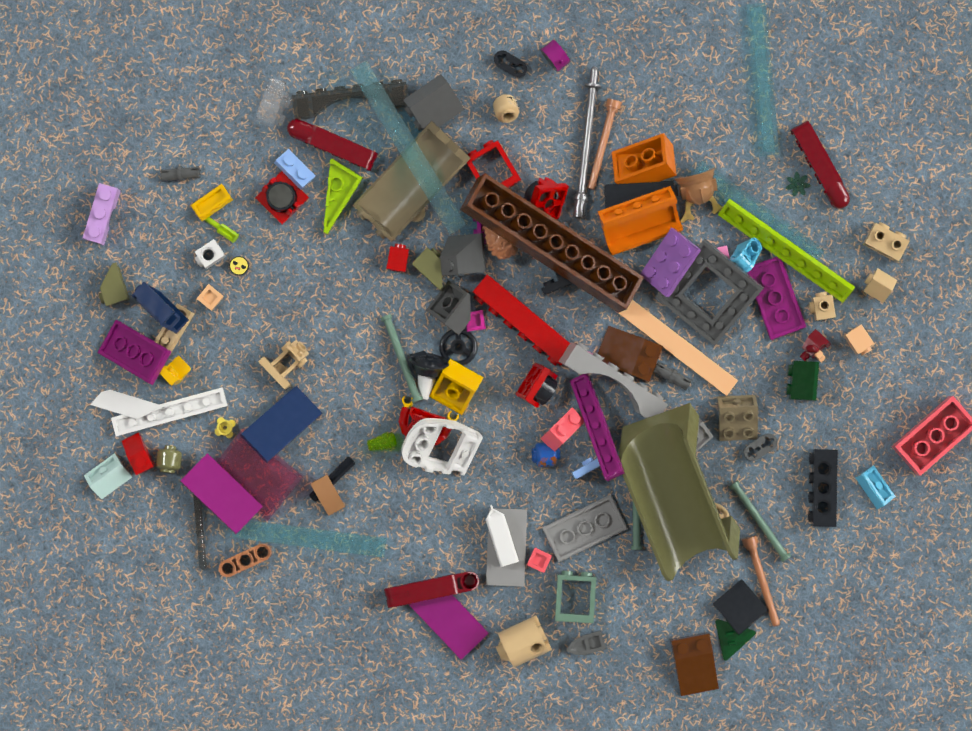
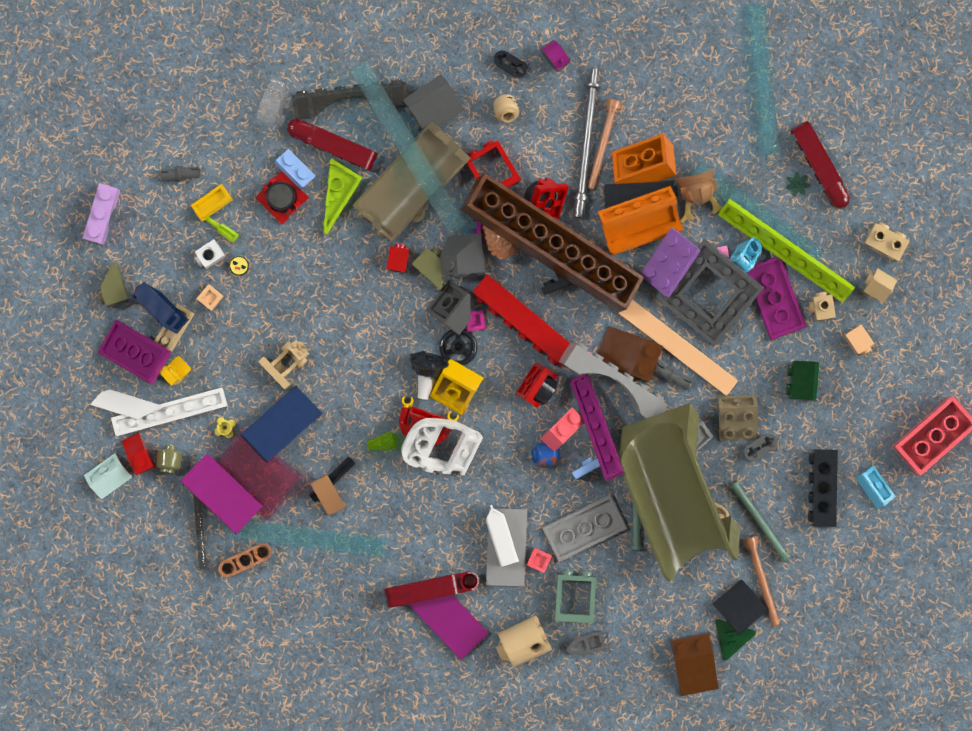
sand green bar [381,314,423,404] -> none
dark red piece [799,329,831,363] -> none

